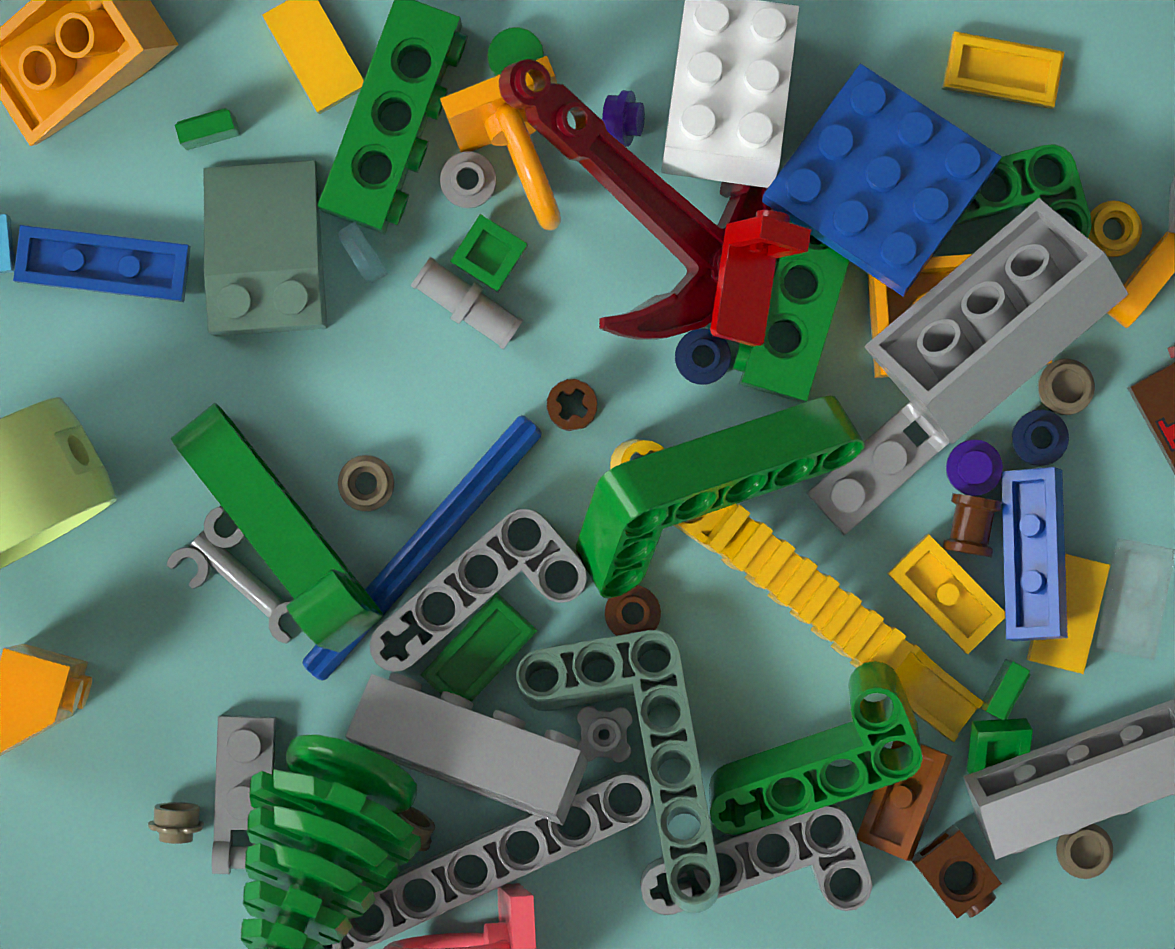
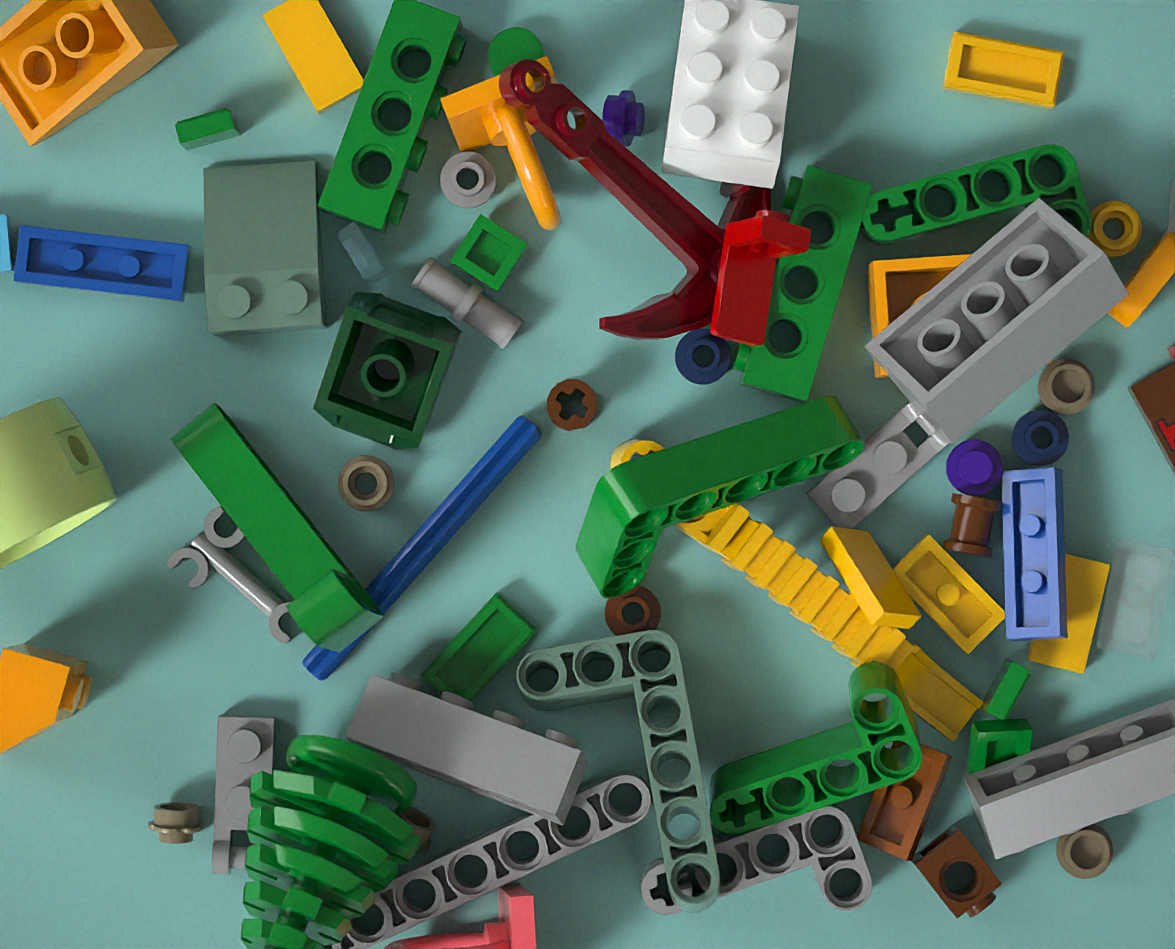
light grey beam [369,509,587,672] -> none
light grey plate [576,706,632,763] -> none
blue plate [762,63,1002,297] -> none
none -> dark green slope [313,292,462,449]
none -> yellow tile [820,526,922,629]

